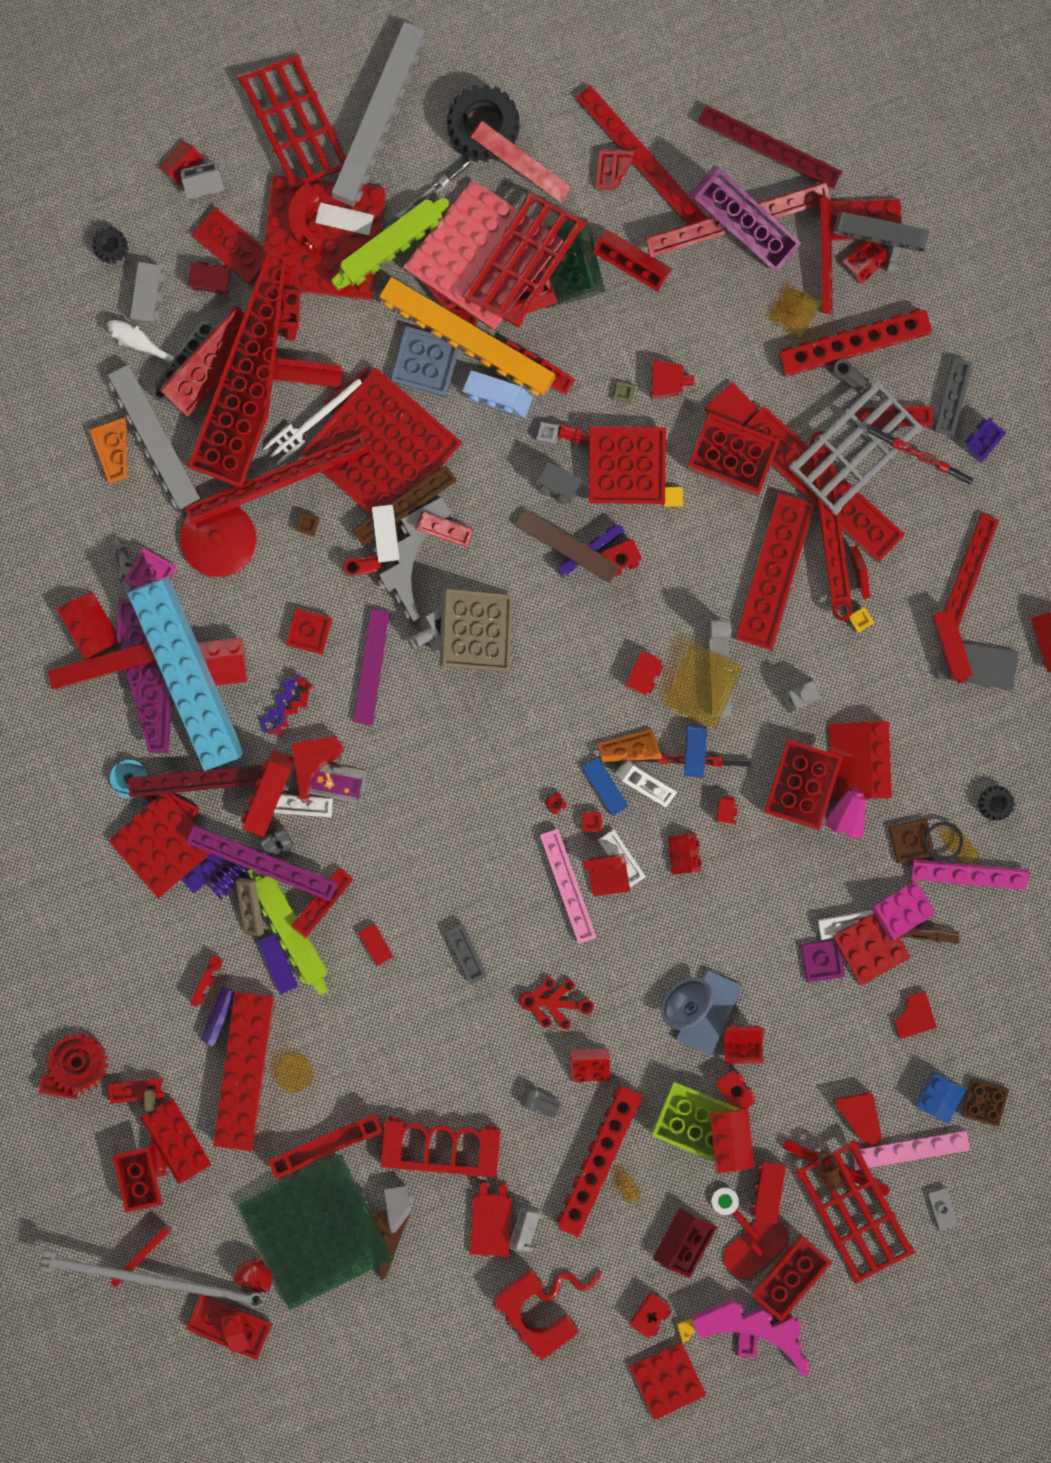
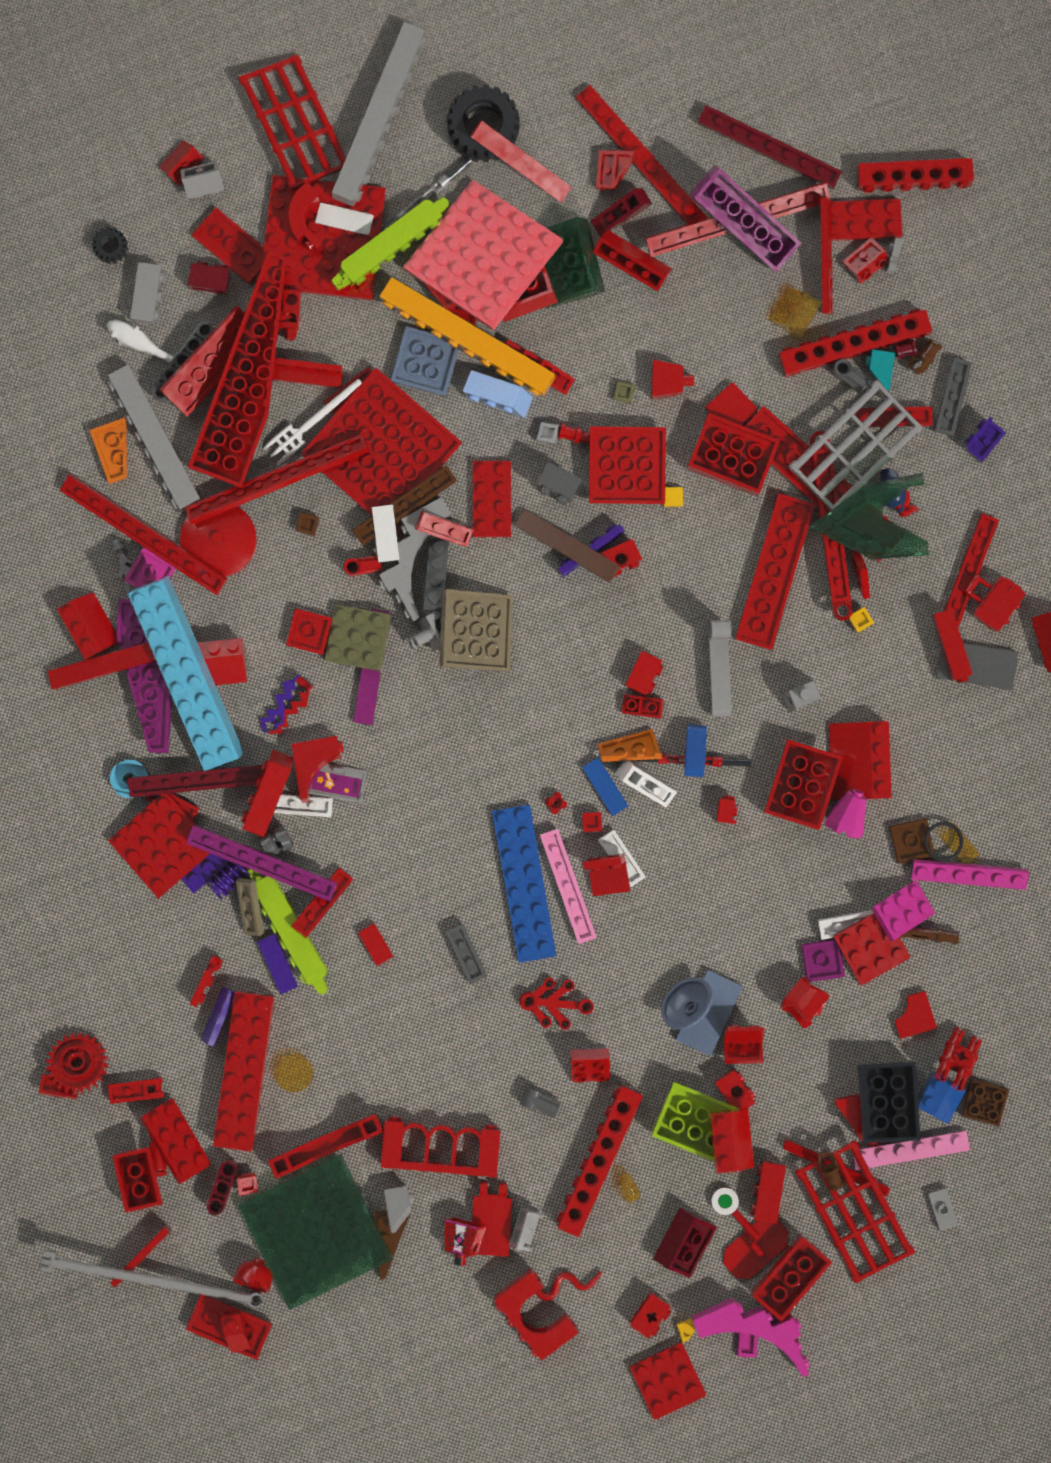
olive tile [145,1089,155,1111] -> none
red door [462,192,586,328] -> none
clear yellow piece [664,643,743,730] -> none
red bracket [668,834,702,875] -> none
dark grey beam [833,212,929,252] -> none
piece [867,426,973,485] -> none
black tyre [978,786,1015,821] -> none
none -> red plate [60,474,228,595]
none -> dark red beam [207,1159,239,1215]
none -> red plate [236,1172,258,1196]
none -> olive plate [324,605,392,671]
none -> dark grey plate [424,540,449,611]
none -> red torso [445,1217,486,1266]
none -> red plate [473,461,511,538]
none -> blue plate [492,805,557,963]
none -> dark red slope [590,188,652,237]
none -> red slope [622,695,664,719]
none -> red piece [780,977,830,1029]
none -> clear green windscreen [810,472,929,560]
none -> red brick [856,158,974,193]
none -> black slope [858,1062,921,1143]
none -> teal slope [865,350,895,392]
none -> dark blue hair [878,468,919,517]
none -> dark red bush [894,339,917,360]
none -> reddish brown connector [908,339,943,375]
none -> red pin [934,1027,982,1091]
none -> red piece [964,575,1025,632]

